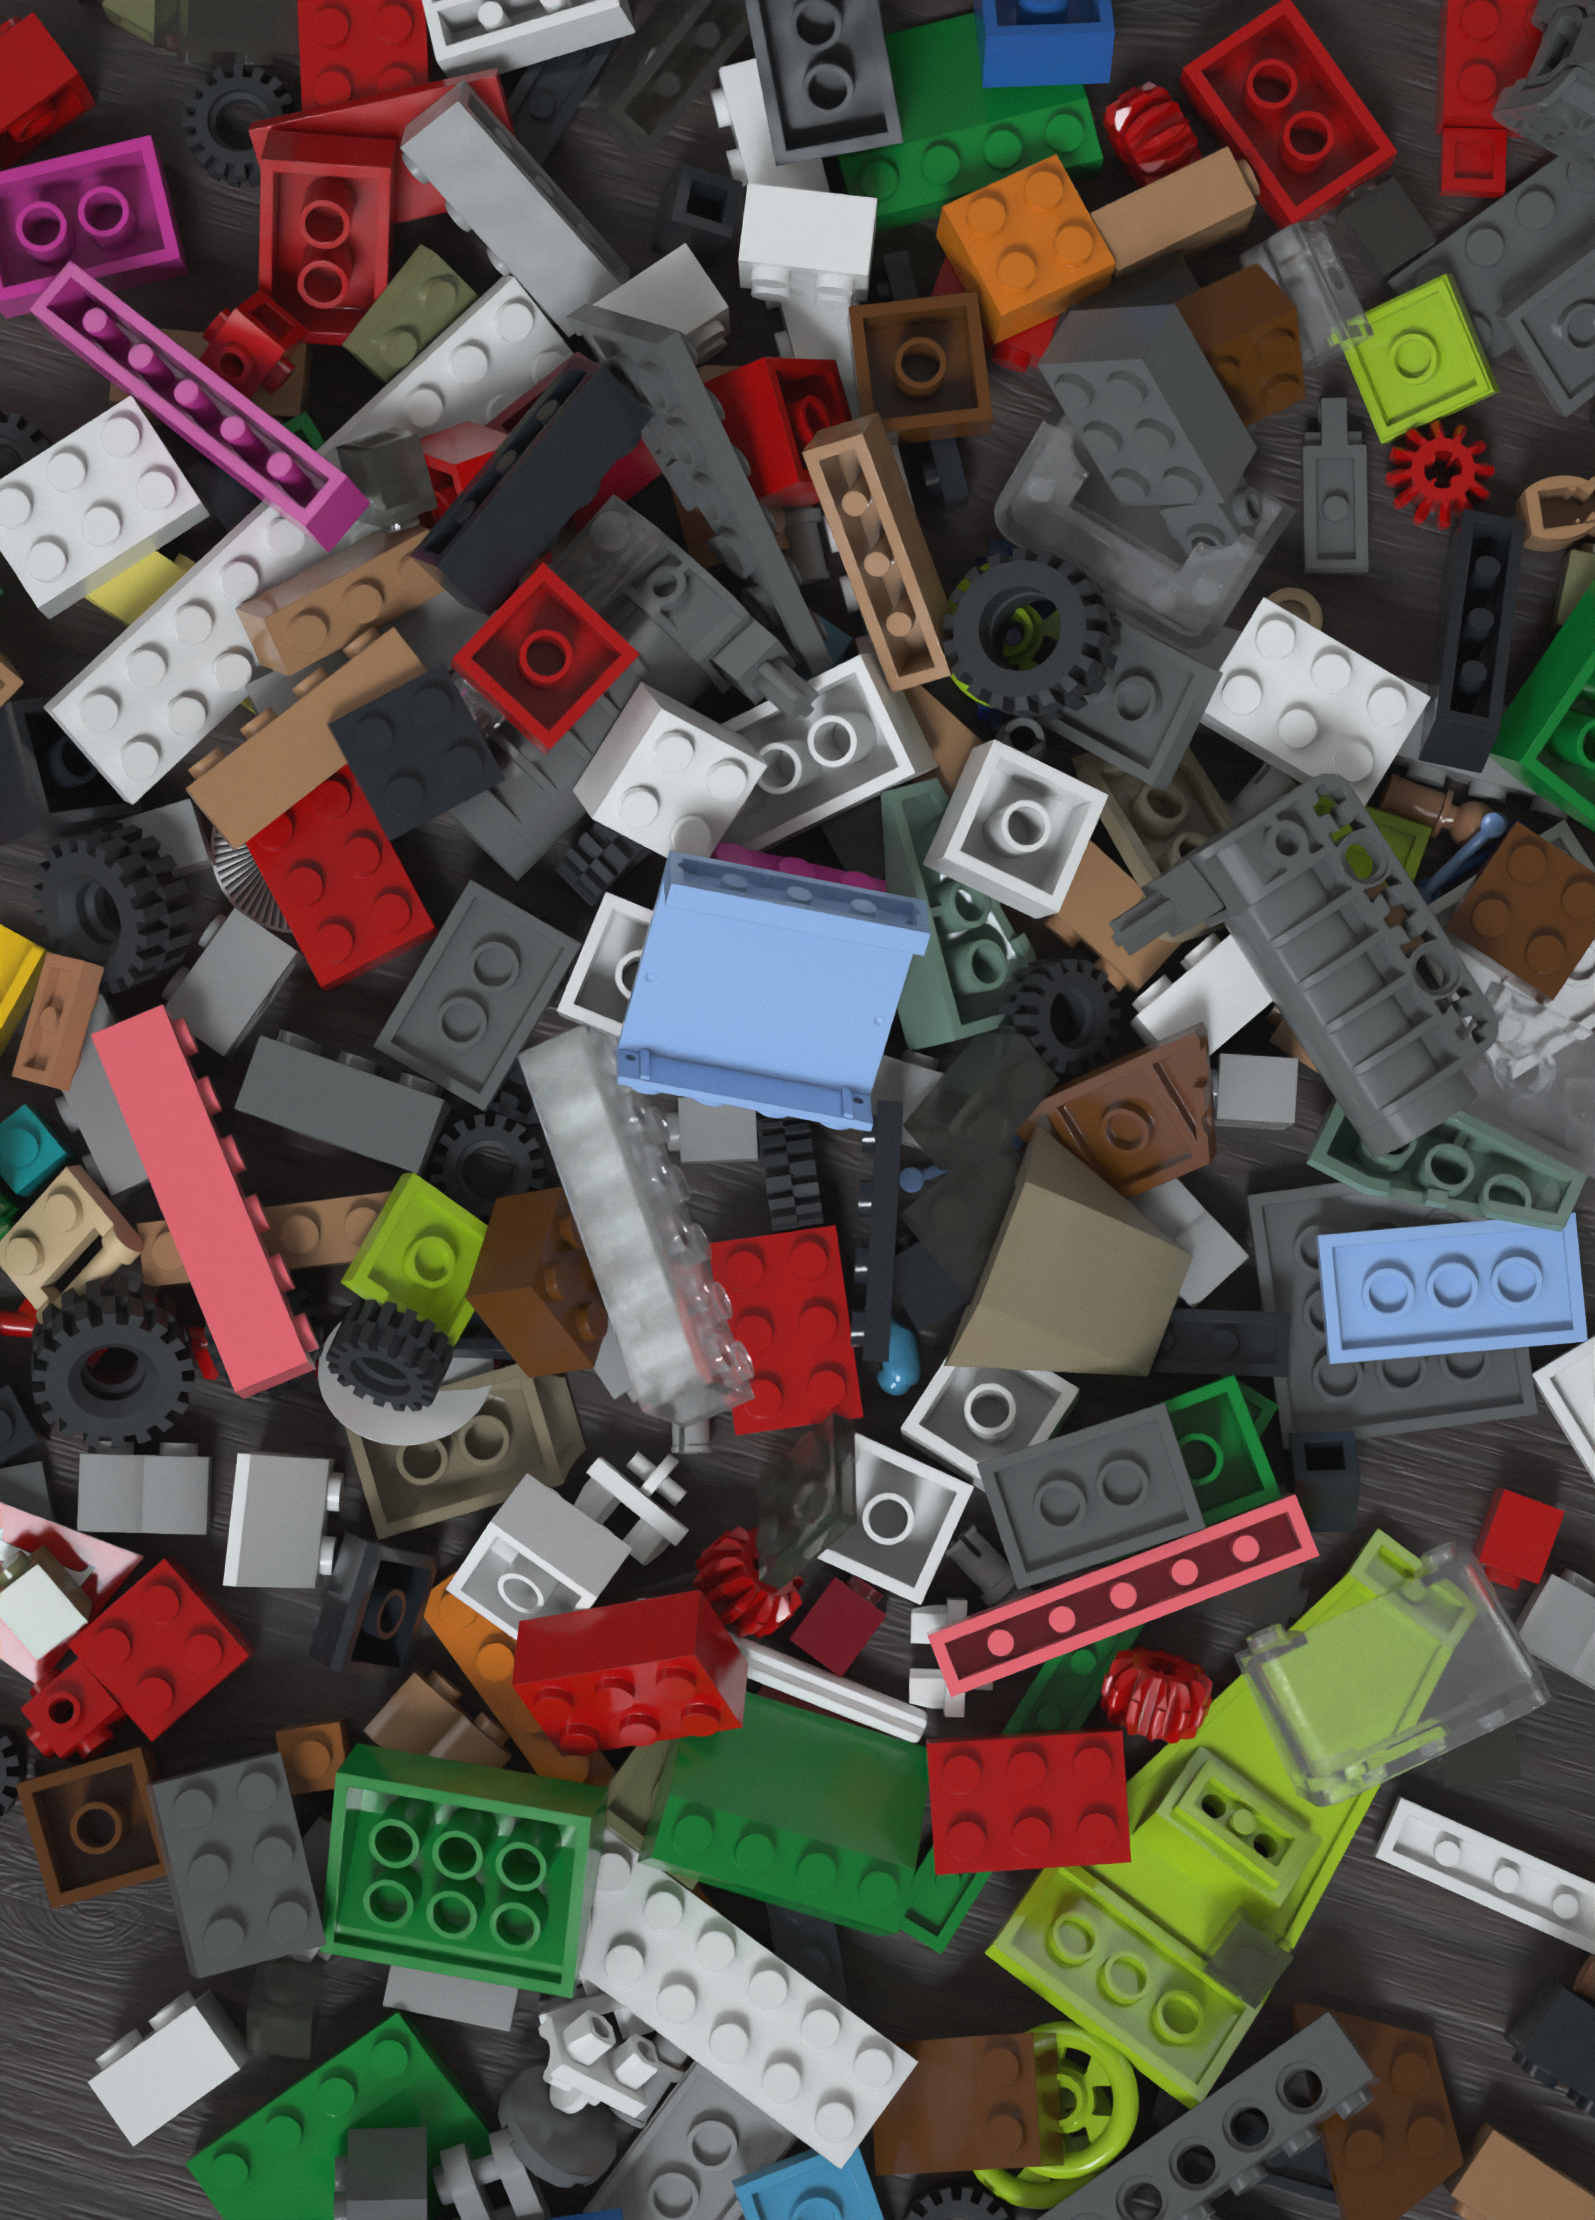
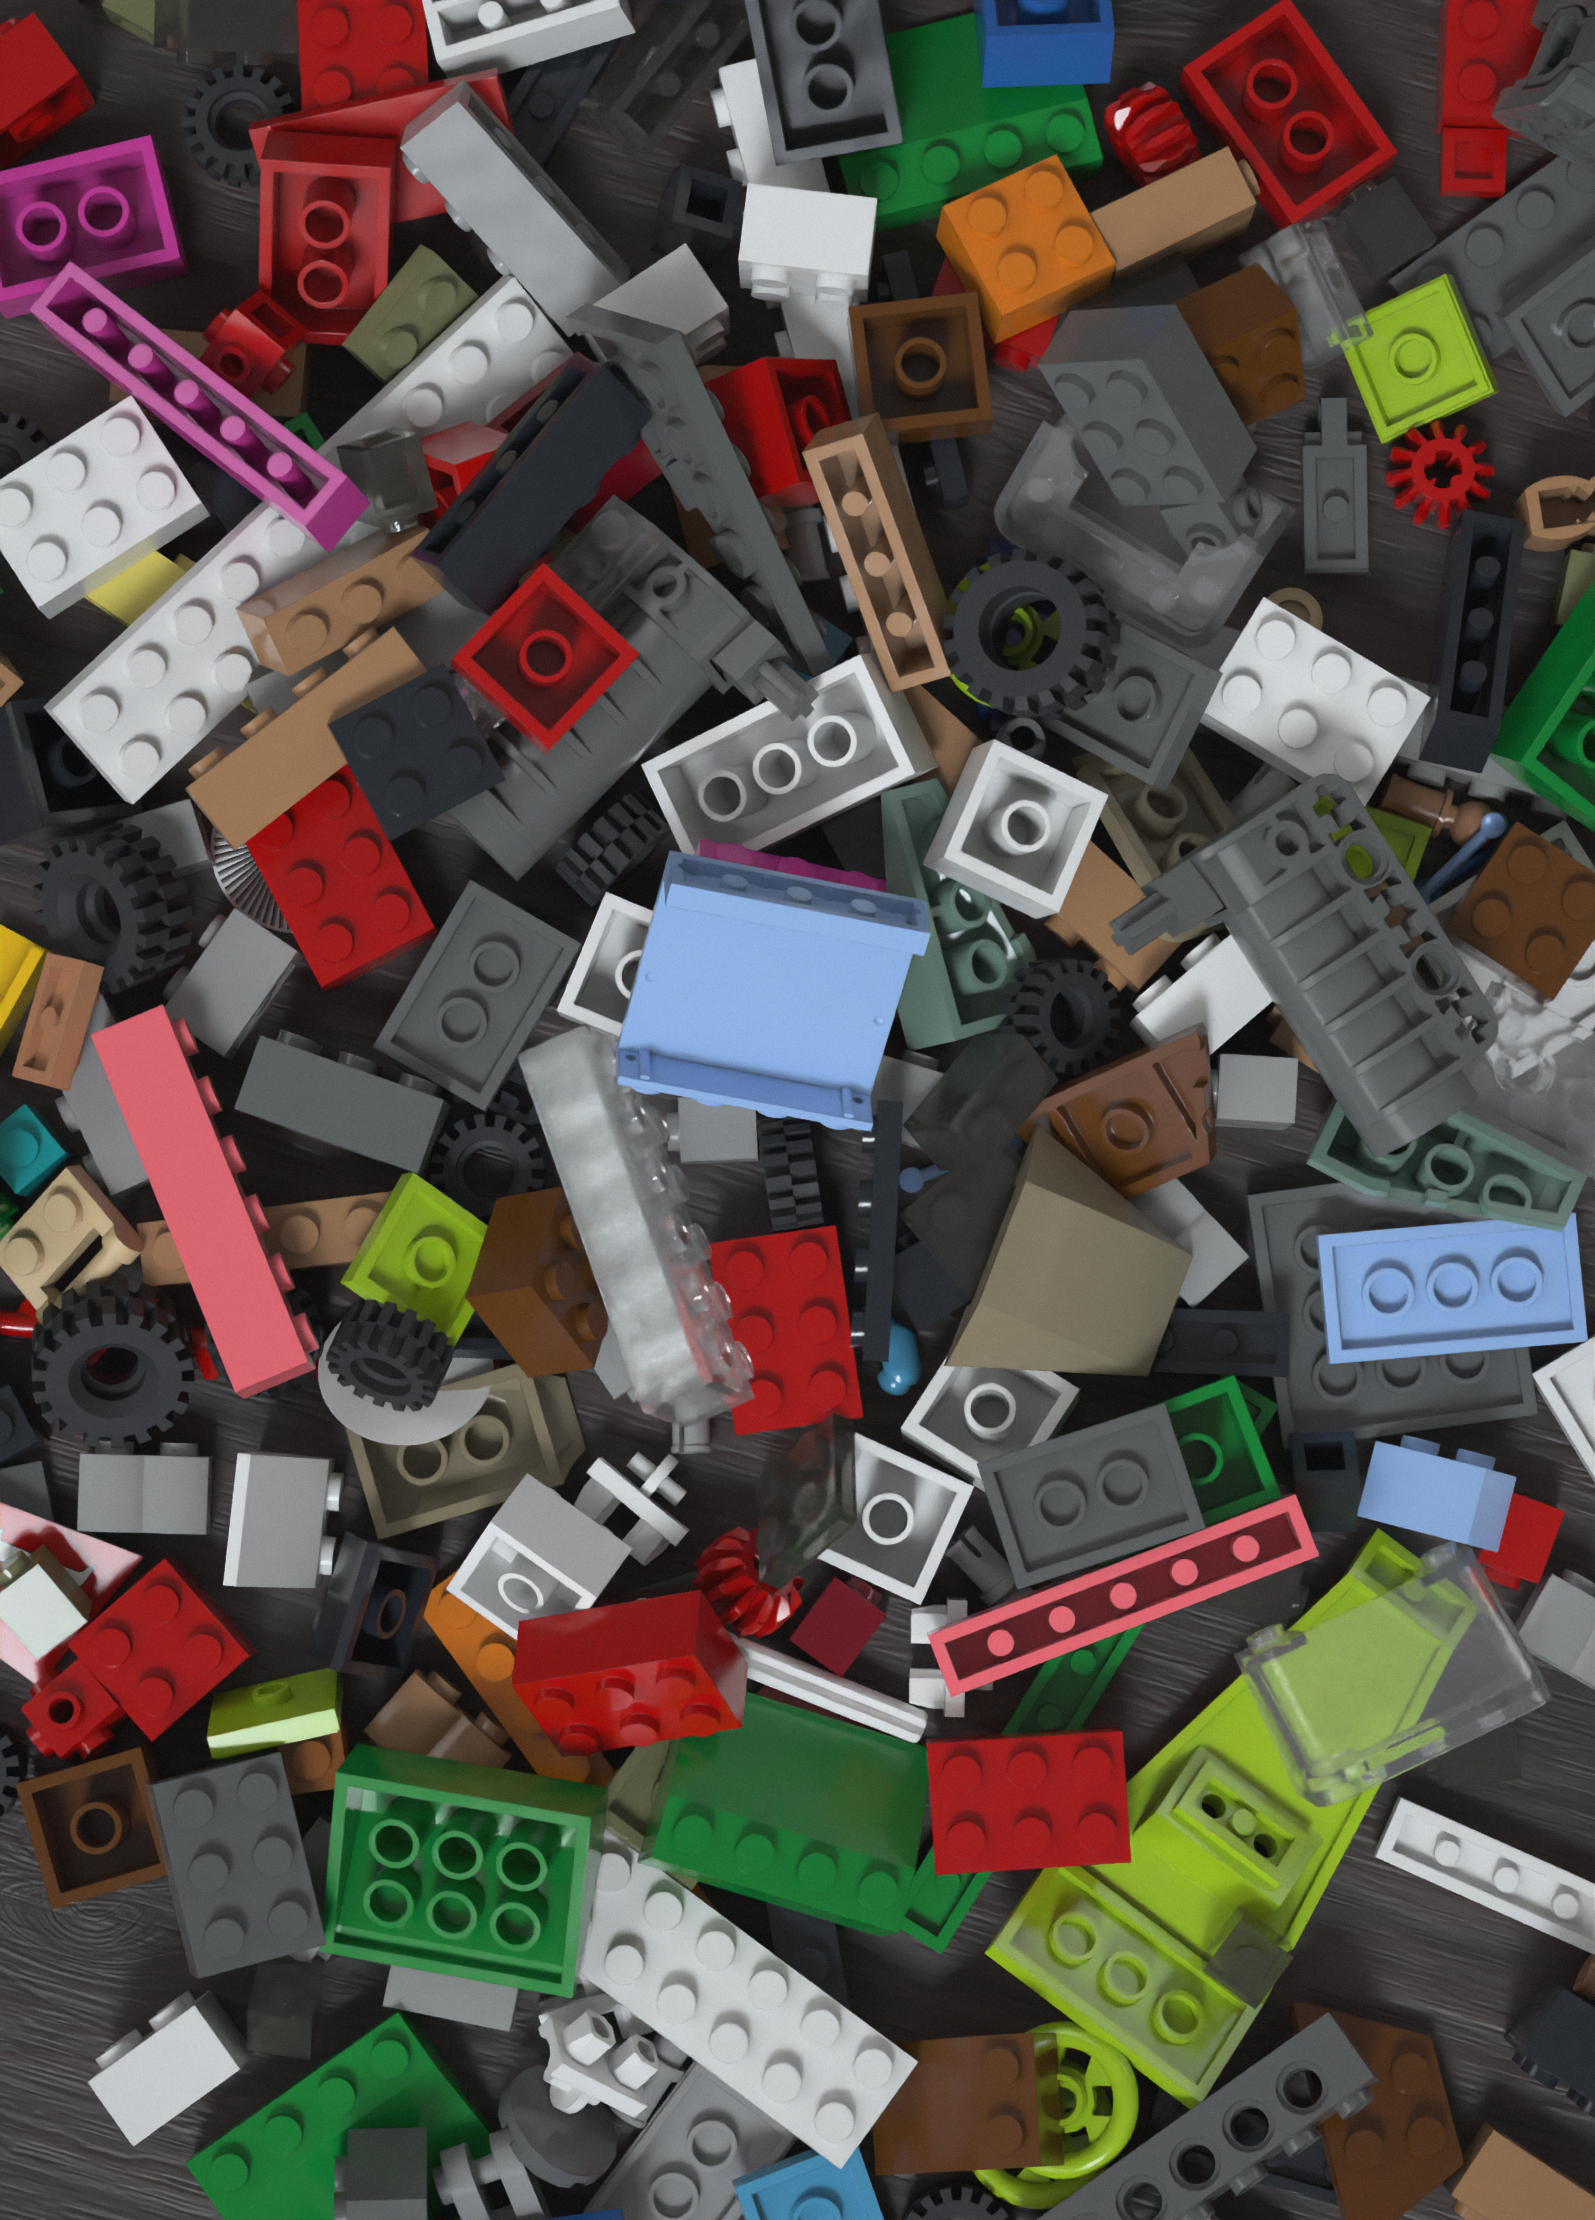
white brick [573,682,768,858] -> none
red gear [1100,1646,1213,1744] -> none
none -> lime plate [207,1668,344,1760]
none -> light blue brick [1357,1435,1517,1552]

